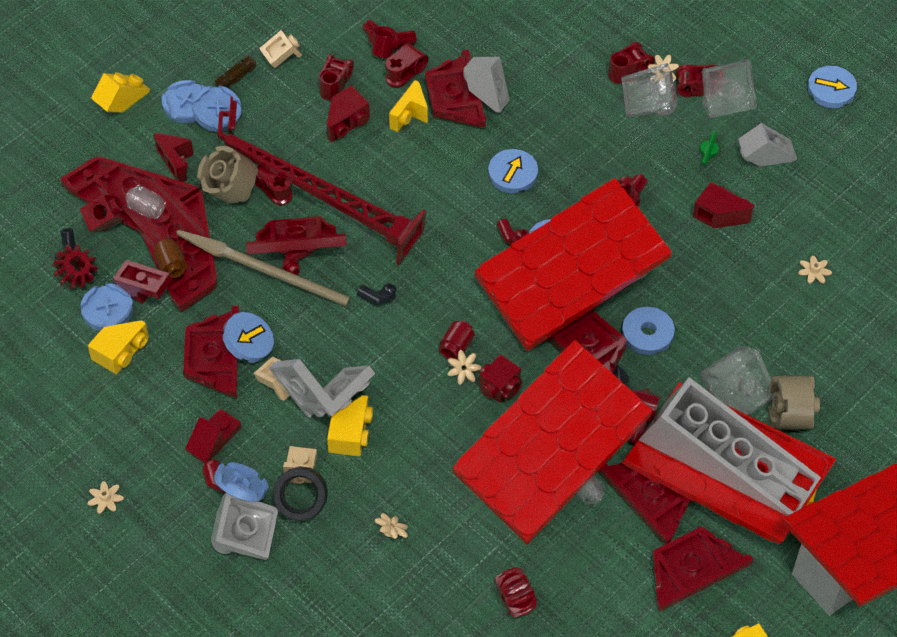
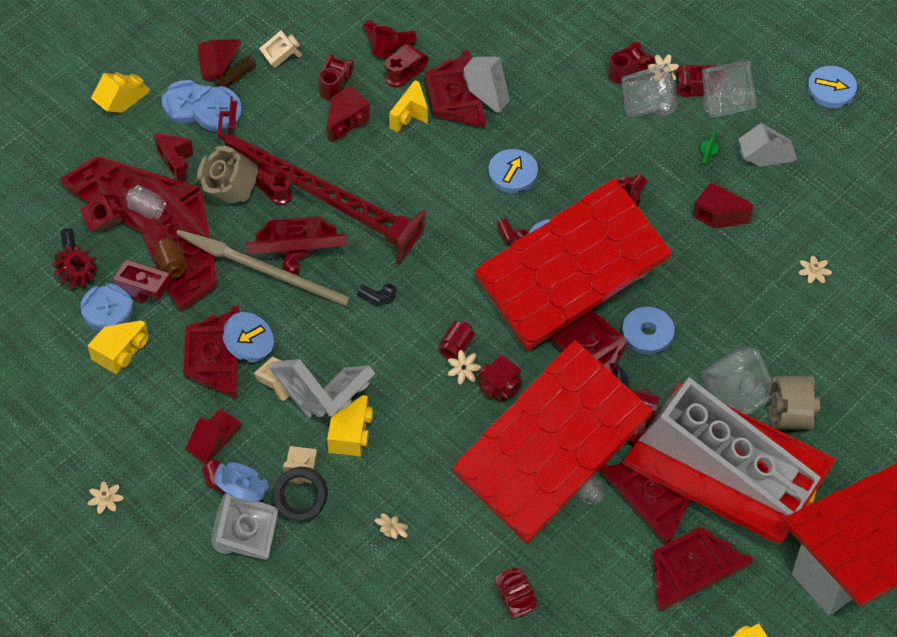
none -> dark red slope [197,39,242,81]

